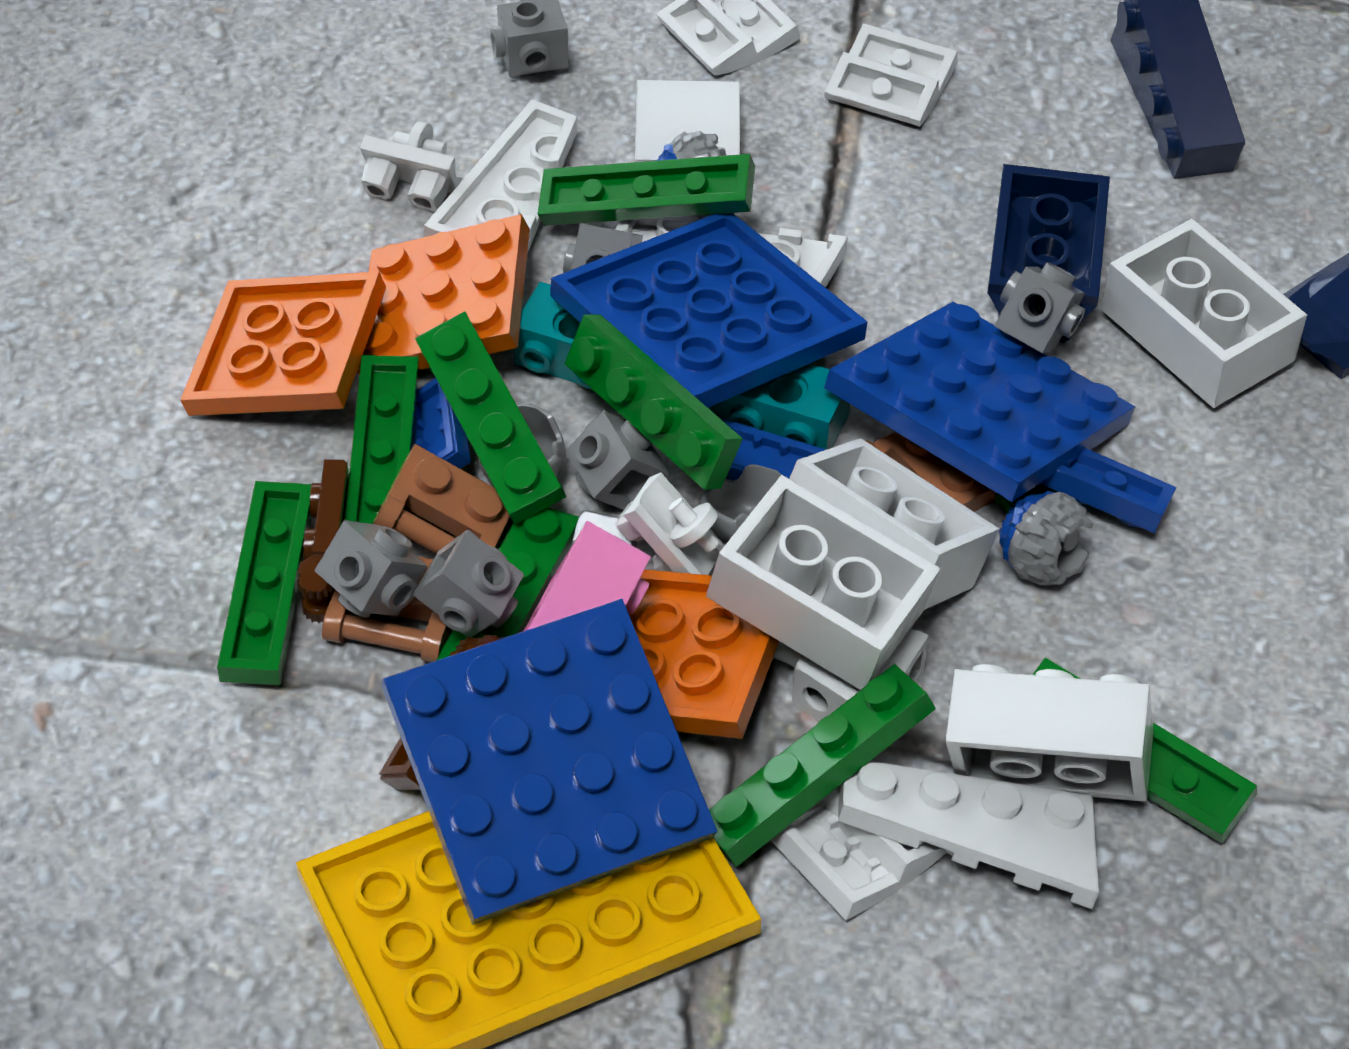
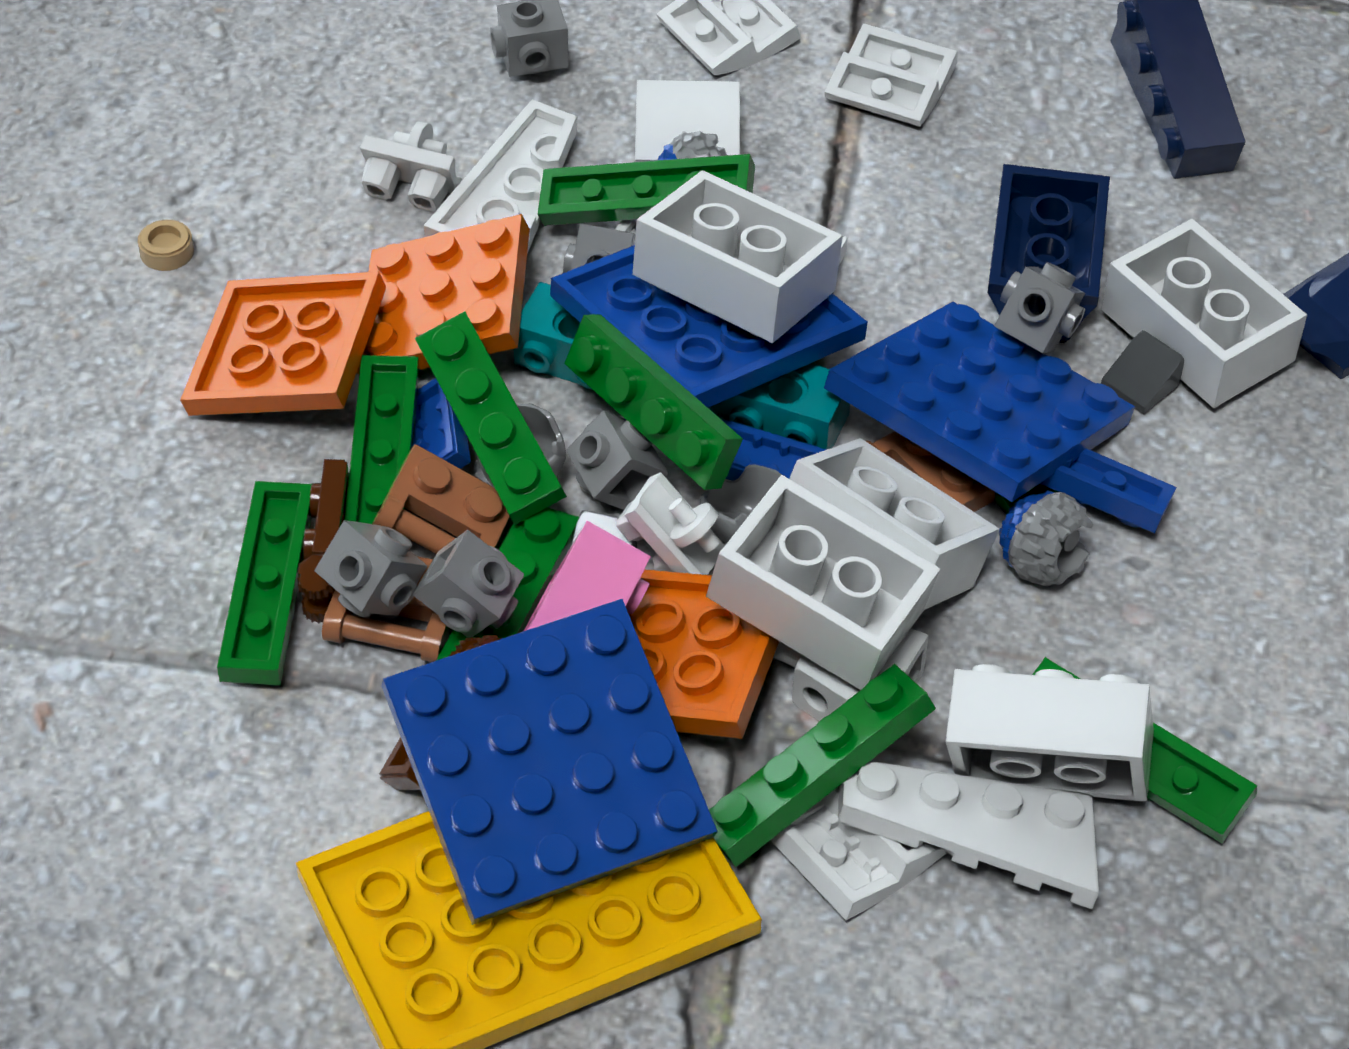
none -> tan tile [138,220,194,271]
none -> white brick [632,170,843,343]
none -> dark grey slope [1101,330,1184,414]

